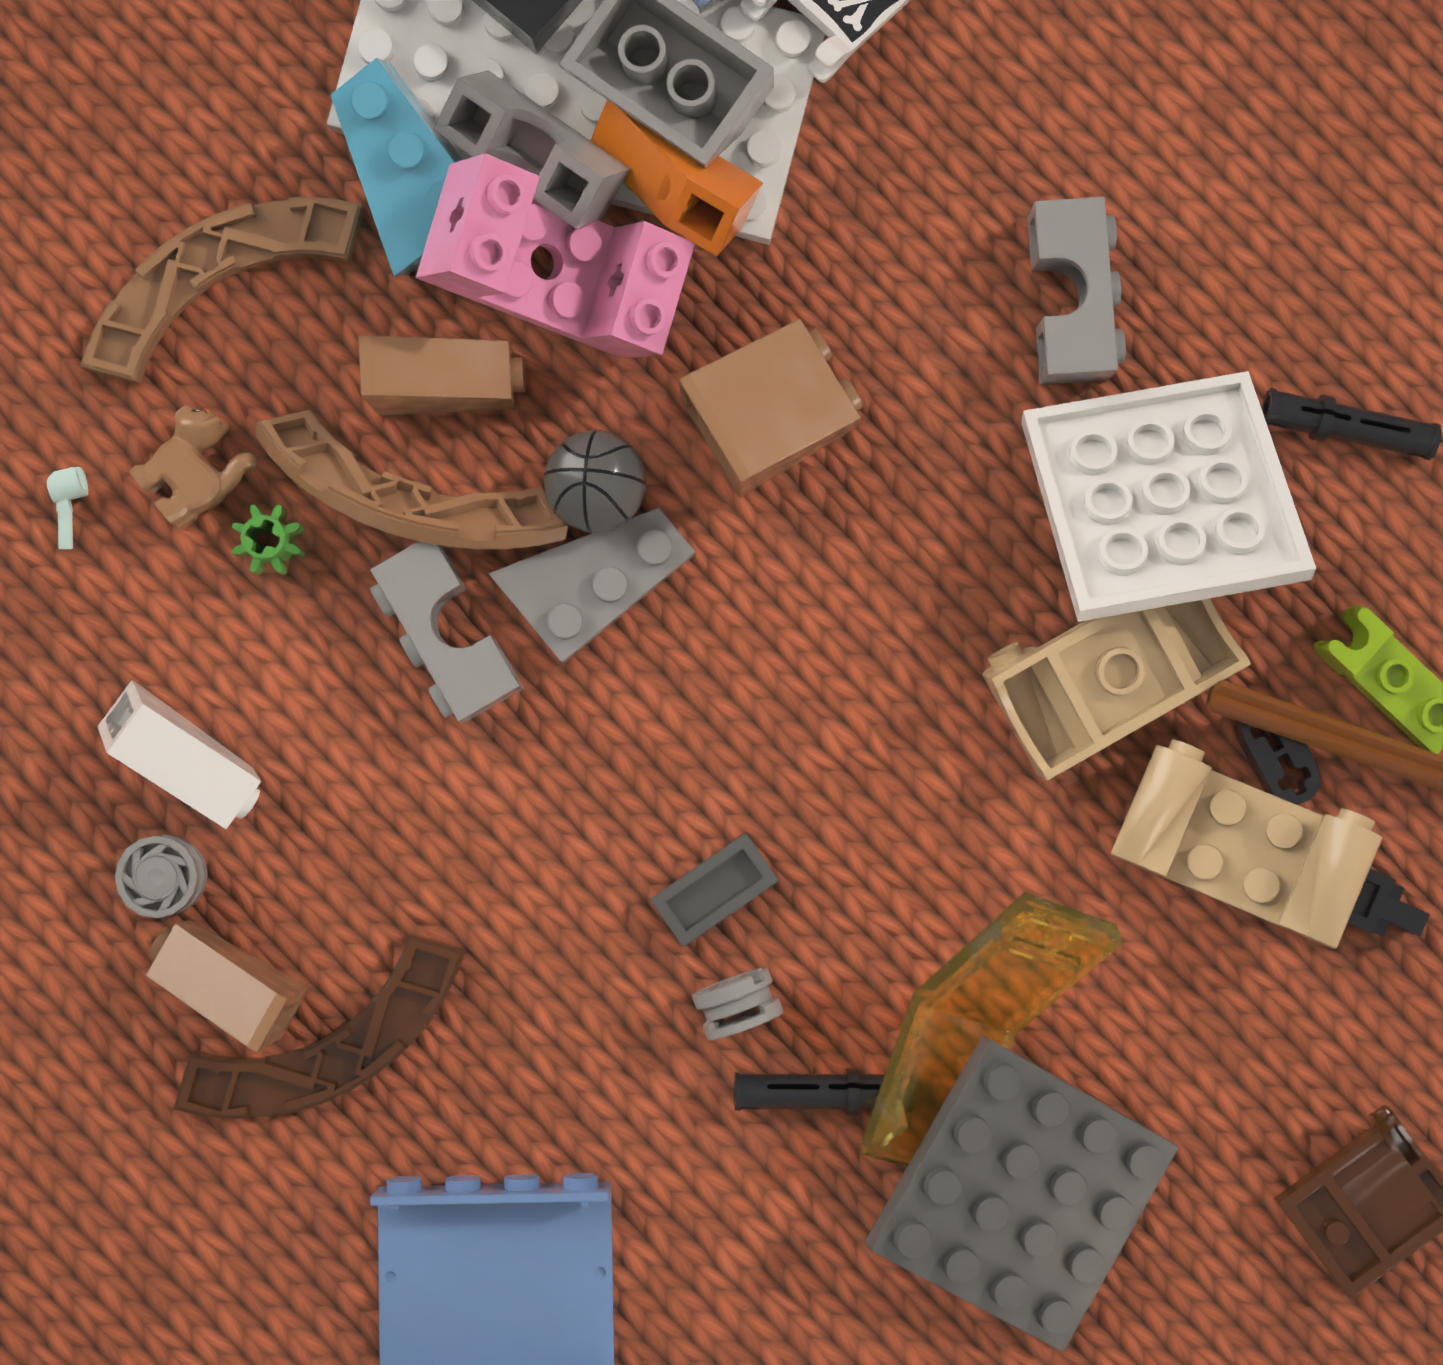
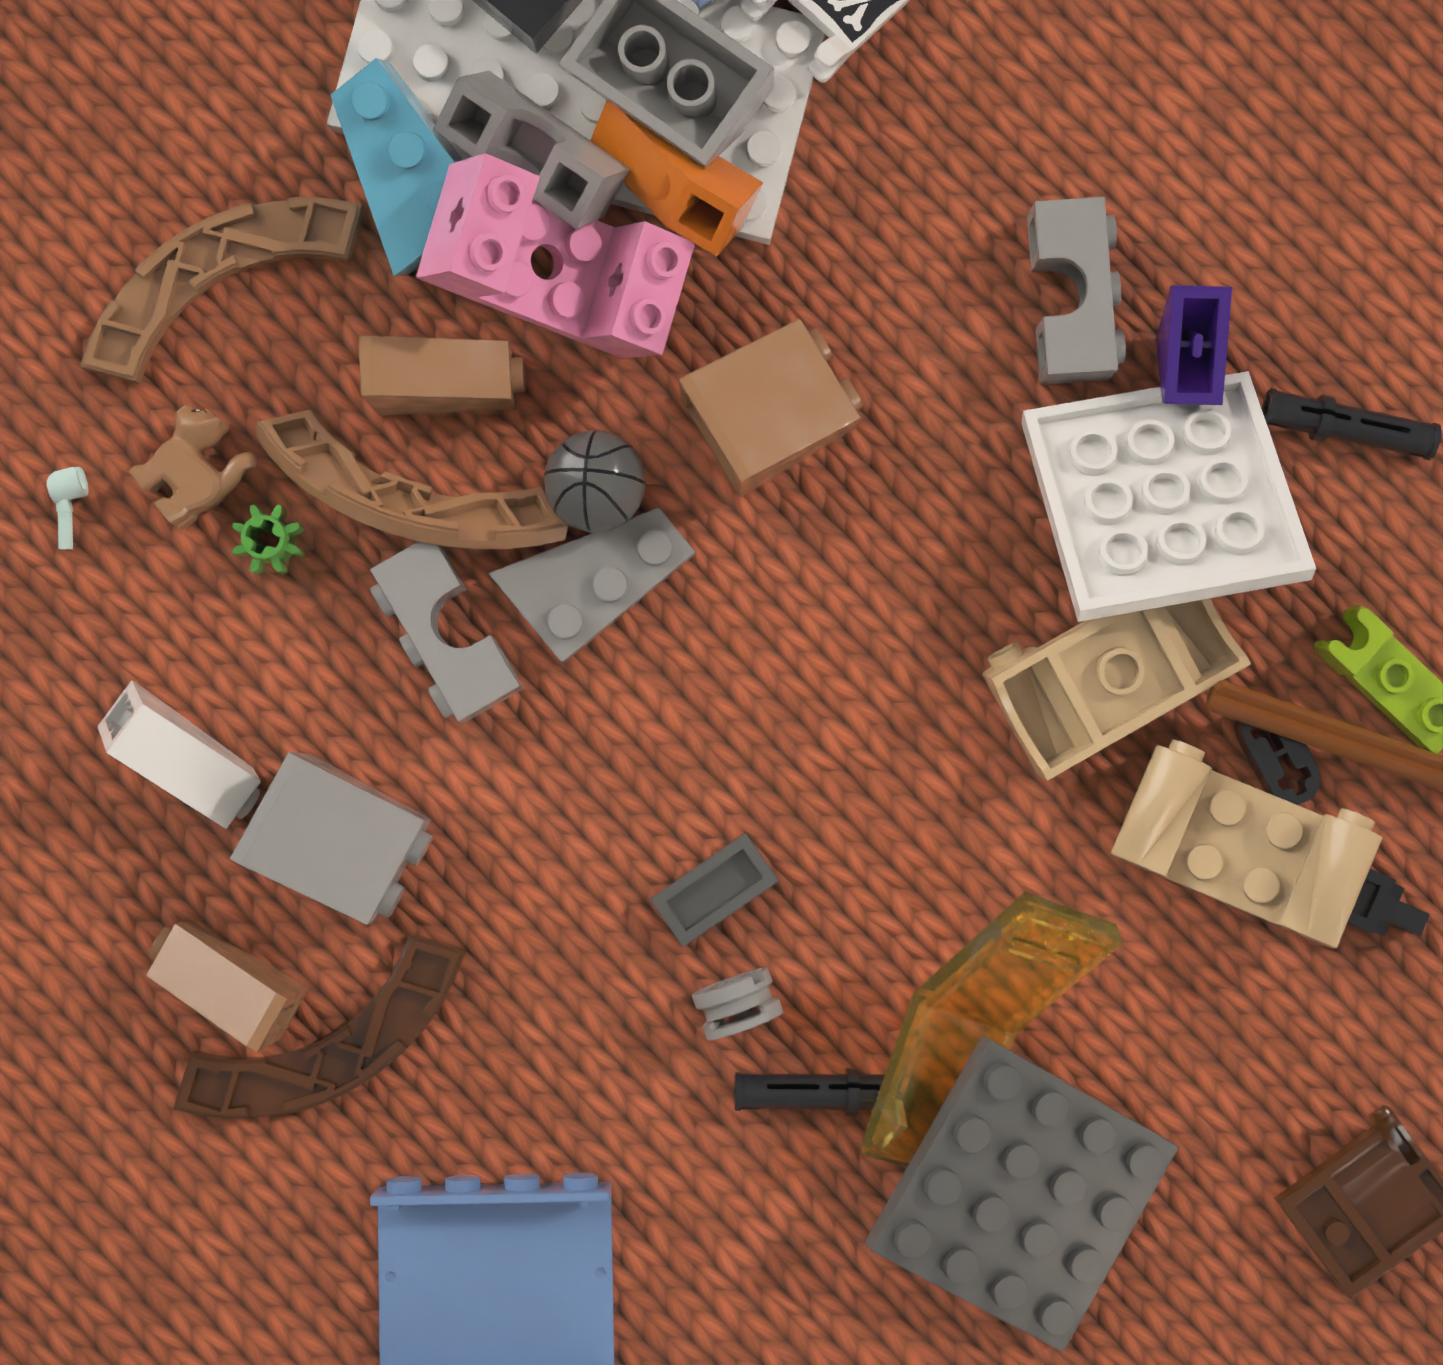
light grey wheel [115,835,208,918] -> none
none -> light grey slope [230,752,433,925]
none -> dark purple slope [1156,285,1232,405]

